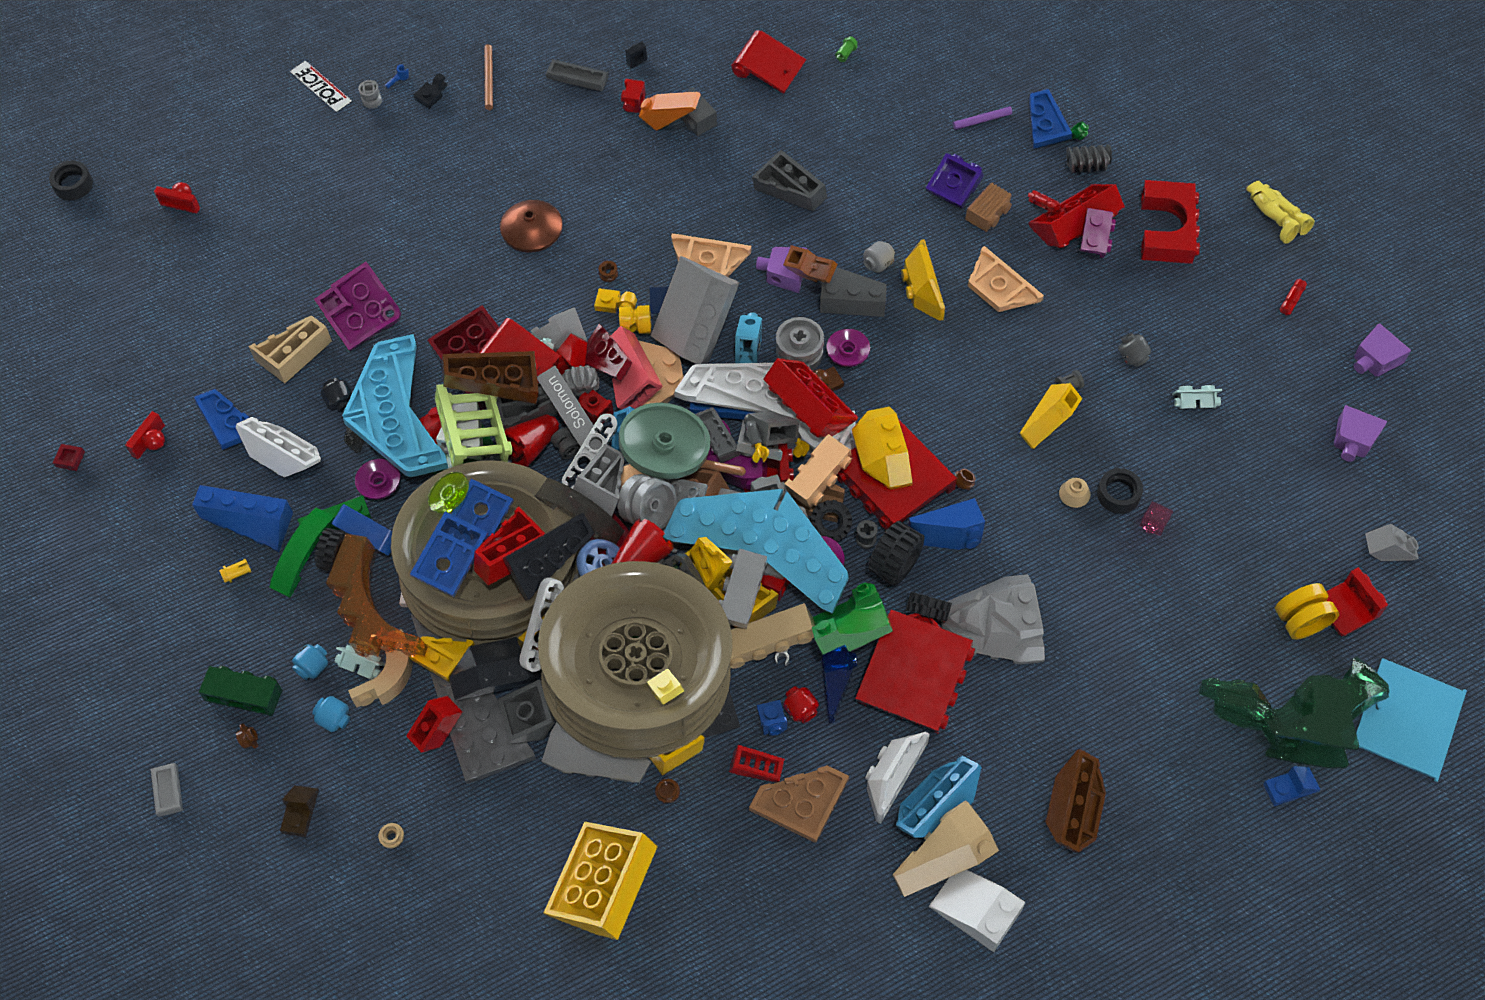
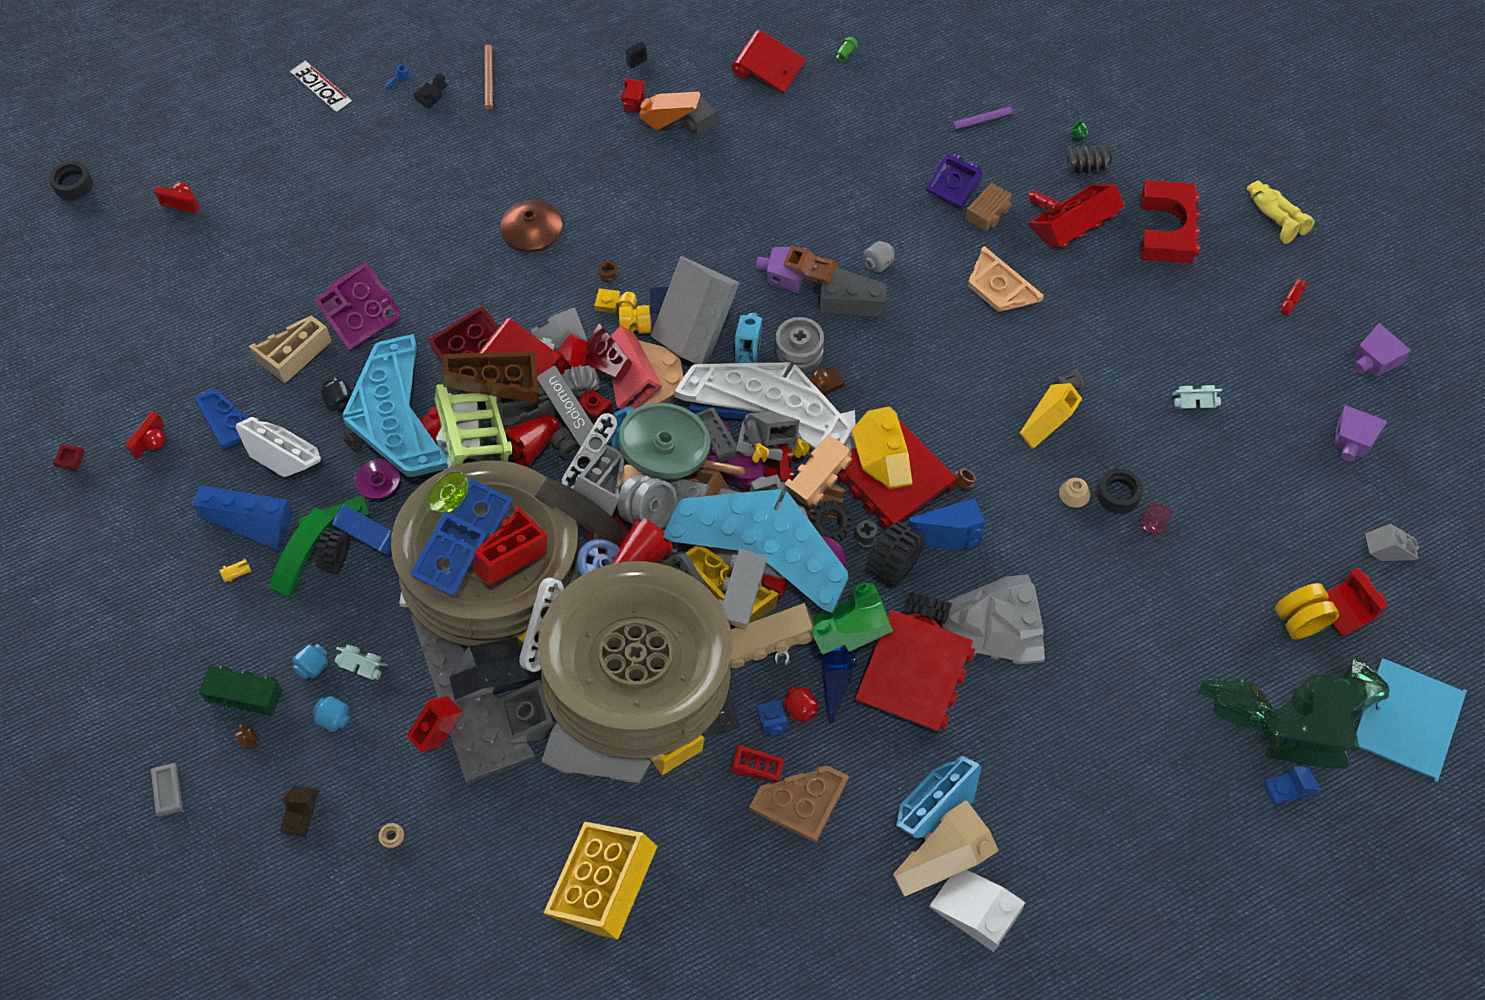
clear orange arch [326,534,428,657] -> none
tan arch [348,629,413,708] -> none
light grey wheel [358,80,382,109] -> none
yellow wing [408,636,475,681] -> none
black wing [502,512,595,601] -> none
dark grey plate [546,59,609,91] -> none
light yellow bracket [647,669,684,705] -> none
reddish brown plate [655,779,680,804] -> none
light nougat wing [671,233,751,277] -> none
yellow wing [690,537,732,590] -> none
dark grey wedge [752,150,827,211] -> none
red slope [763,358,858,438] -> none
magenta dish [827,329,870,367] -> none
white wedge [865,732,930,824] -> none
yellow wedge [901,239,945,321] -> none
blue wing [1029,89,1072,149] -> none
reddish brown wedge [1046,749,1106,853] -> none
magenta bracket [1080,208,1116,258] -> none
dark grey head [1118,333,1151,367] -> none

